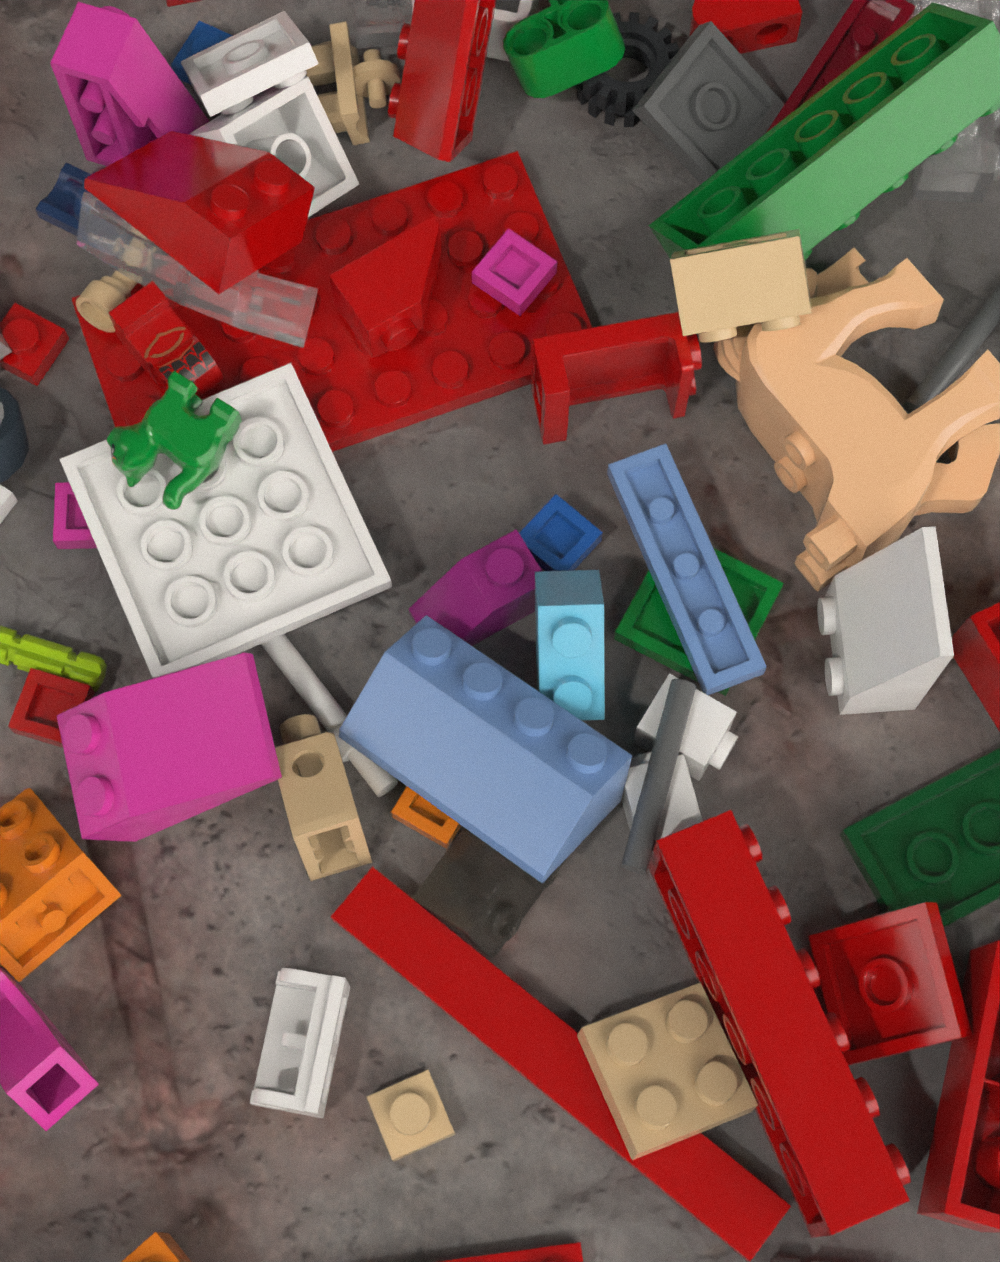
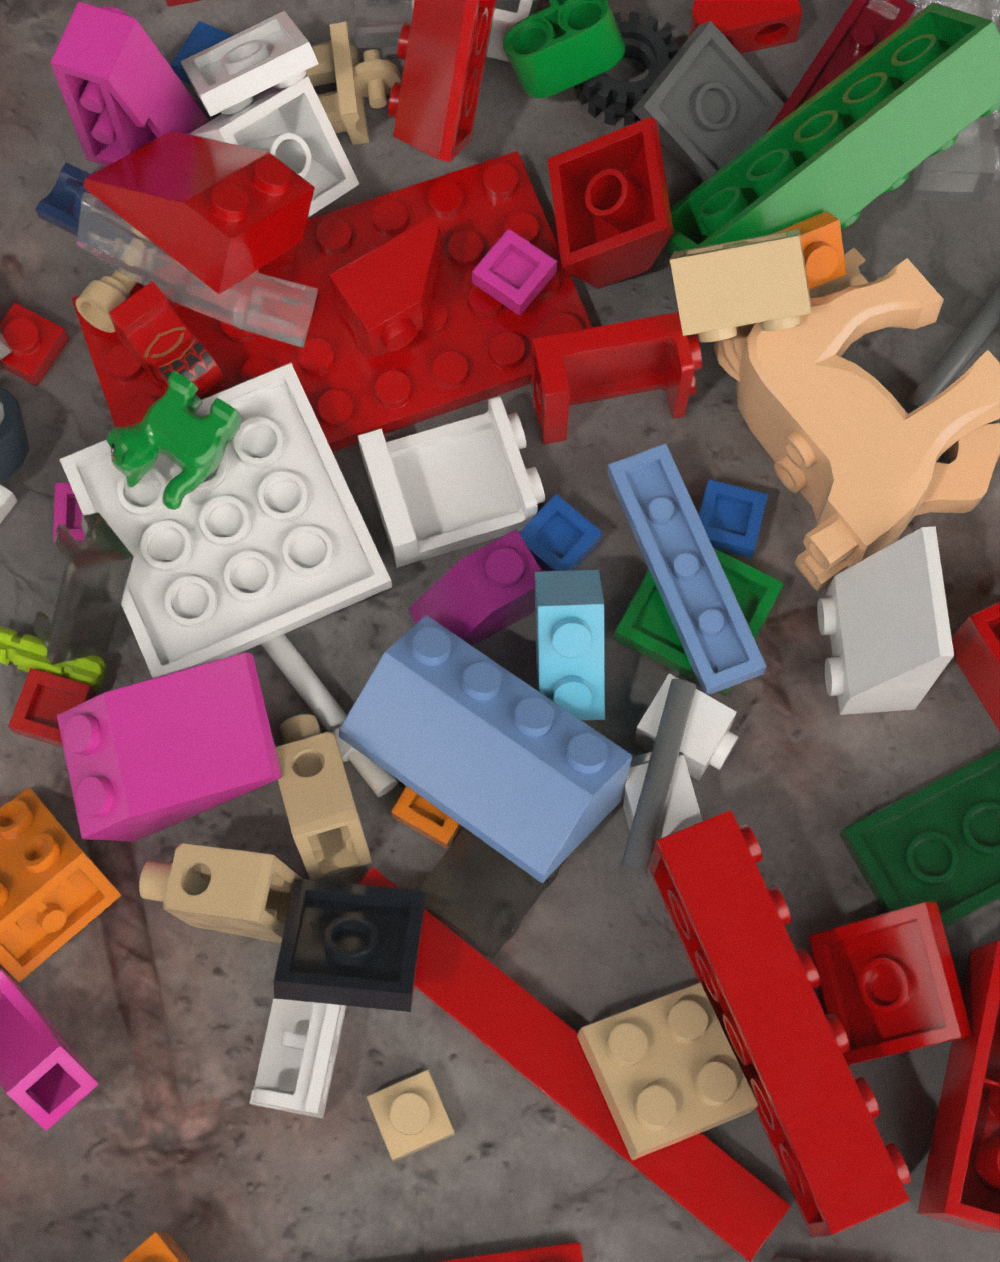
none -> clear smoke hinge [34,512,134,665]
none -> tan torso [139,843,302,943]
none -> black plate [274,879,426,1012]
none -> white panel [358,396,545,568]
none -> red slope [547,116,673,289]
none -> blue plate [699,479,768,559]
none -> orange plate [772,211,847,290]

